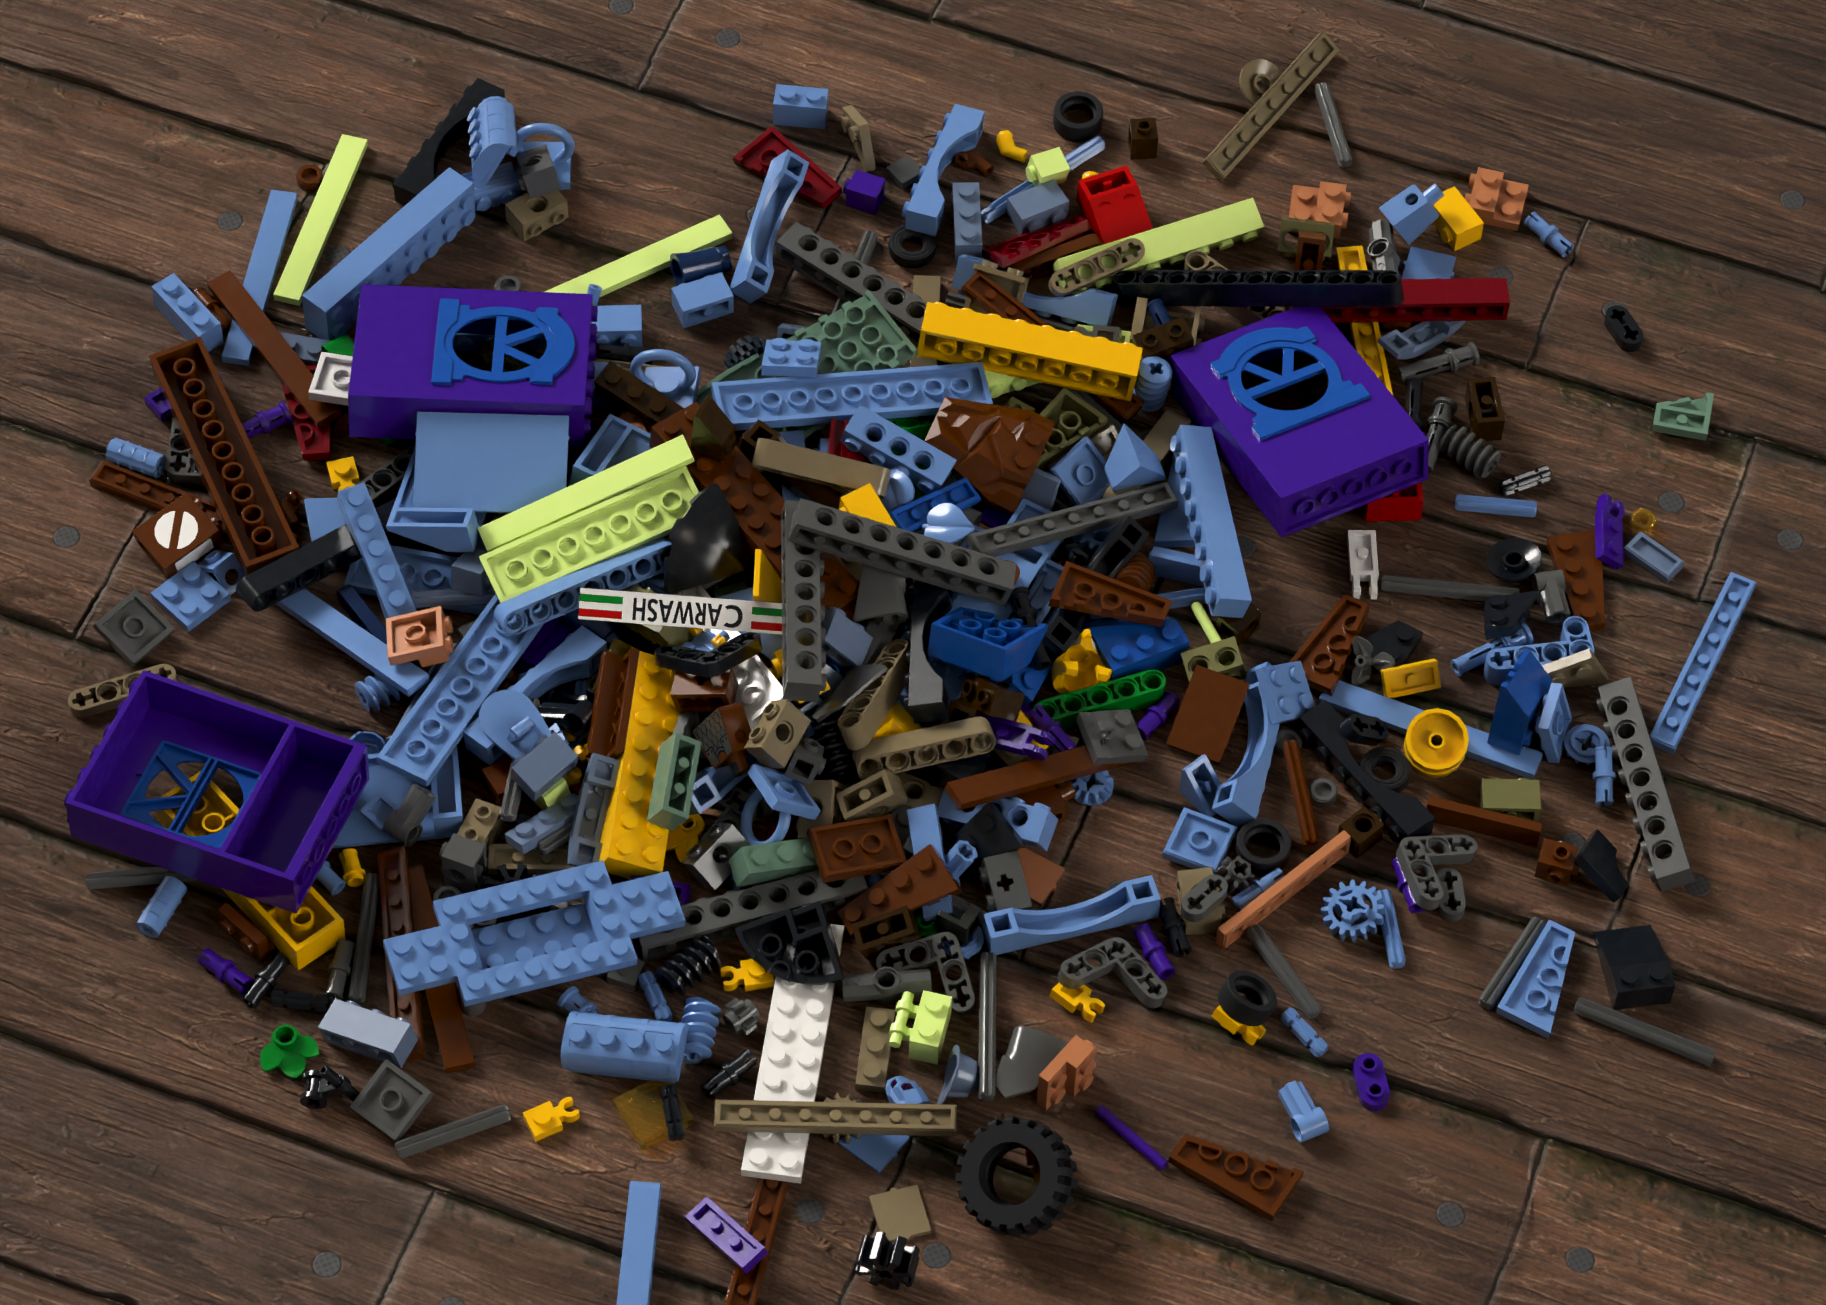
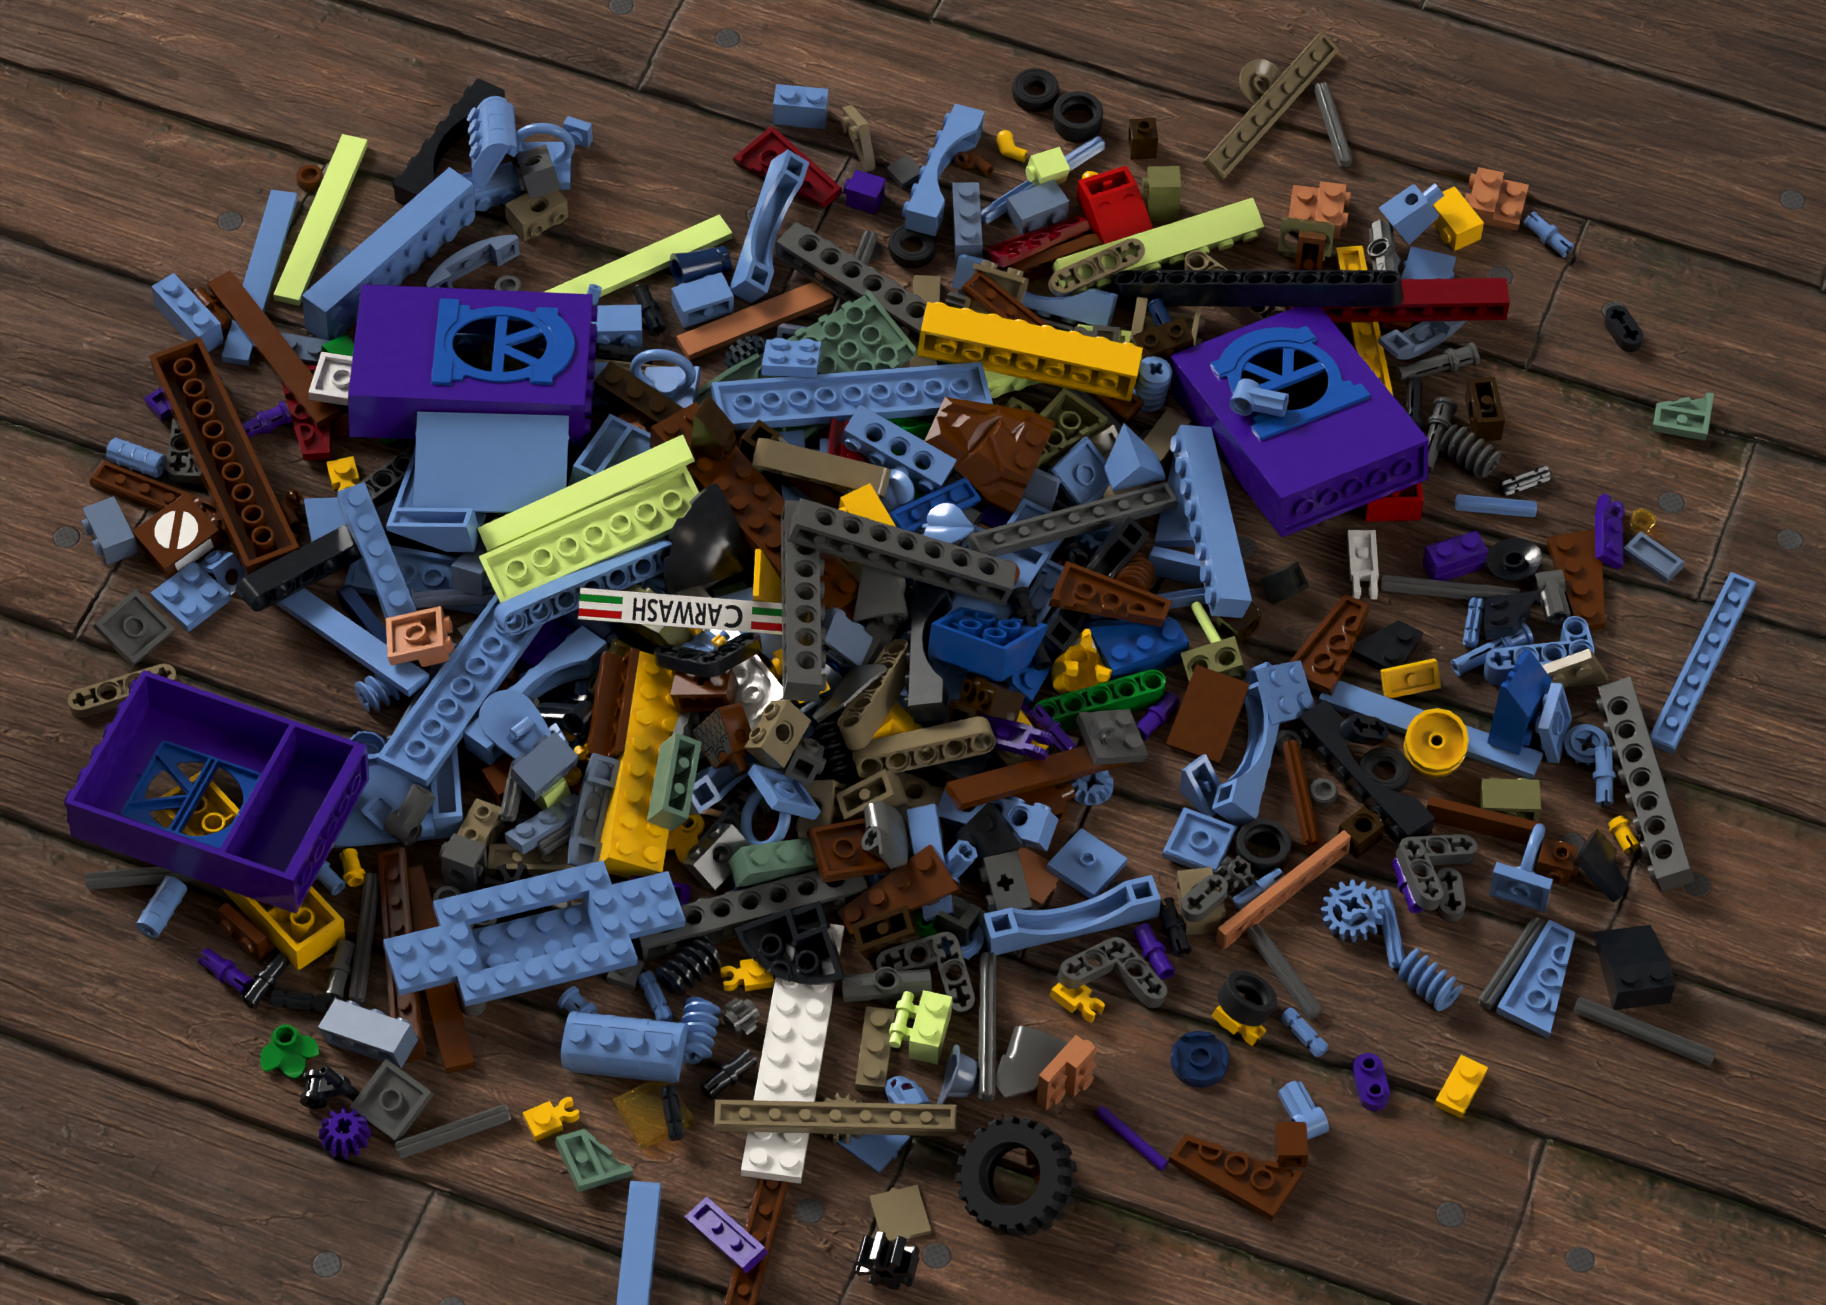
dark grey plant [1351,636,1395,686] -> none
none -> sand blue brick [81,496,138,565]
none -> dark purple gear [319,1106,371,1160]
none -> sand blue slope [426,235,520,288]
none -> sand green wing [555,1129,633,1192]
none -> medium blue plate [563,116,593,148]
none -> black pin [632,283,666,336]
none -> nougat tile [677,282,834,361]
none -> dark grey panel [862,801,909,870]
none -> black tyre [1012,68,1059,112]
none -> medium blue plate [1046,828,1128,899]
none -> olive brick [1141,166,1182,221]
none -> dark blue tile [1170,1031,1230,1088]
none -> medium blue piece [1229,379,1289,417]
none -> pearl dark grey panel [1260,561,1309,604]
none -> reddish brown panel [1274,1122,1309,1167]
none -> medium blue piece [1398,948,1463,1011]
none -> dark purple brick [1422,530,1488,581]
none -> yellow plate [1434,1055,1488,1119]
none -> medium blue axle [1463,597,1485,648]
none -> medium blue tile [1489,823,1553,913]
none -> yellow pin [1608,816,1640,854]

